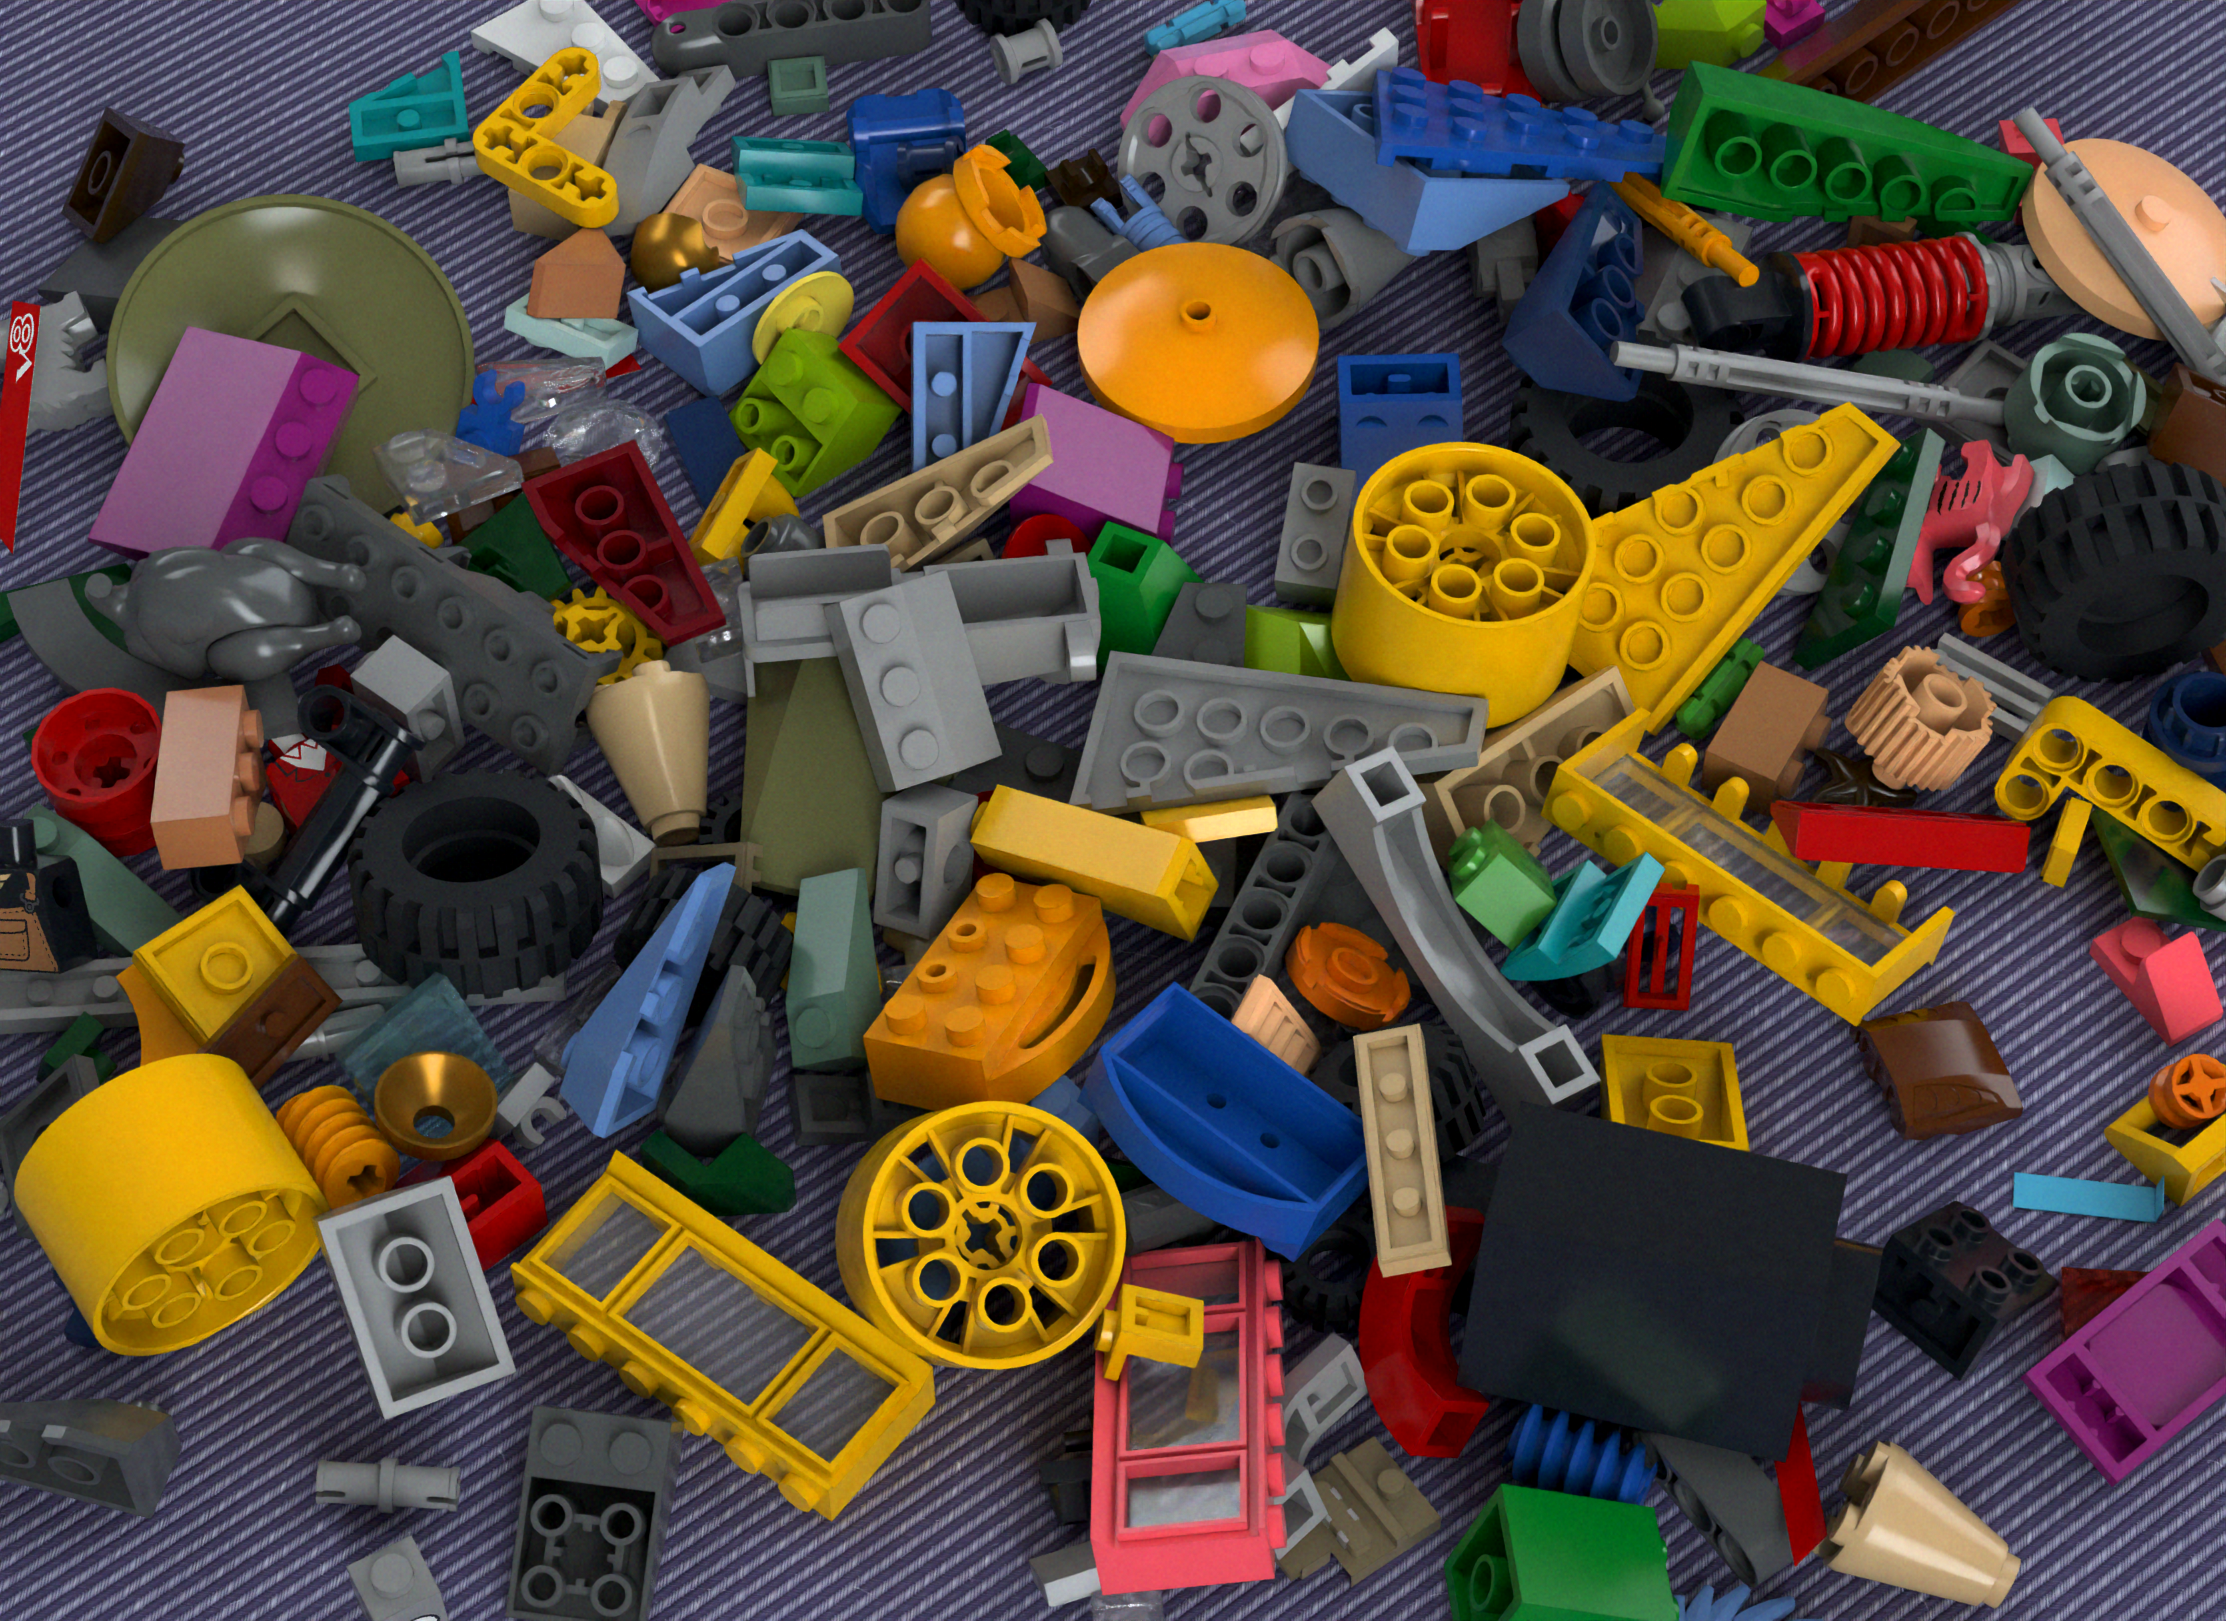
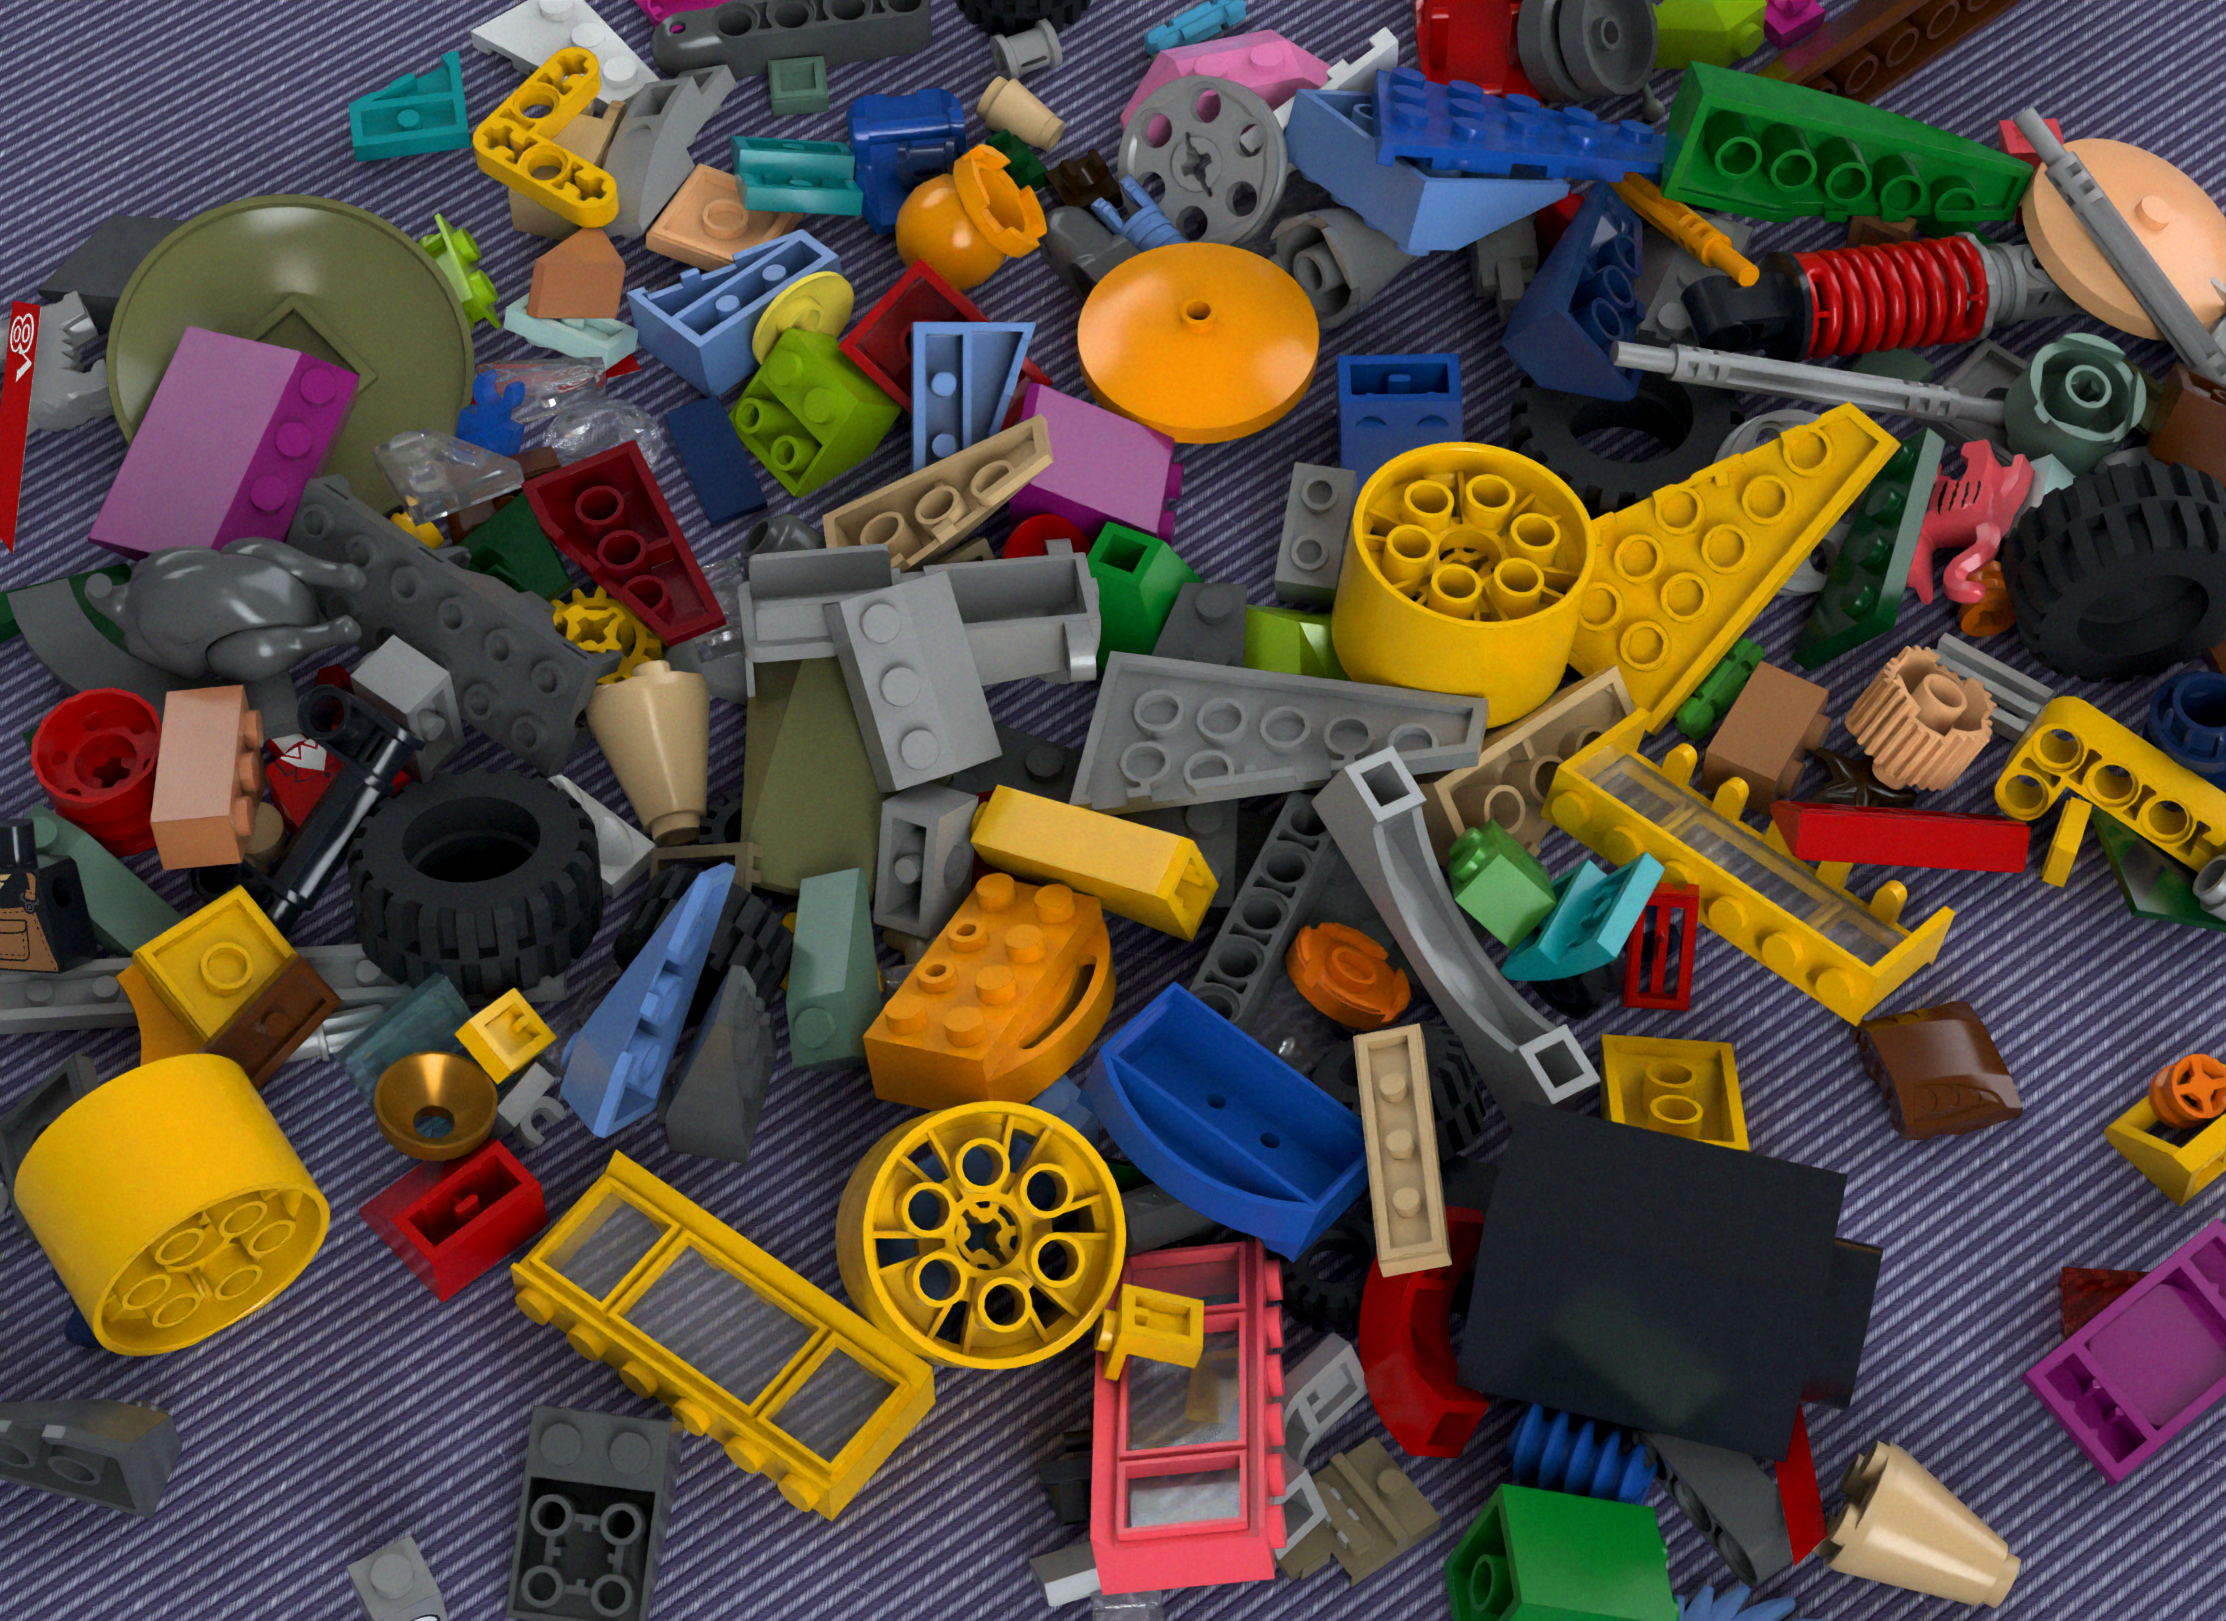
dark green tile [36,1011,117,1086] -> none
dark brown slope [61,106,185,244] -> none
light orange piece [276,1085,401,1210] -> none
light grey slope [311,1175,517,1420] -> none
light grey pin [316,1457,461,1513] -> none
light grey pin [393,137,511,189] -> none
pearl gold hair [630,212,719,294] -> none
dark green slope [640,1129,797,1217] -> none
yellow tile [687,447,801,574] -> none
dark grey slope [788,1063,935,1145] -> none
medium nougat slope [968,257,1081,344] -> none
yellow tile [1140,794,1278,843] -> none
light nougat slope [1231,974,1322,1078] -> none
black bracket [1872,1201,2059,1381] -> none
medium azure piece [2013,1172,2164,1223] -> none
coral slope [2089,916,2224,1048] -> none
none -> lime hinge [418,213,502,331]
none -> yellow bracket [455,987,557,1085]
none -> tan cone [976,76,1066,152]

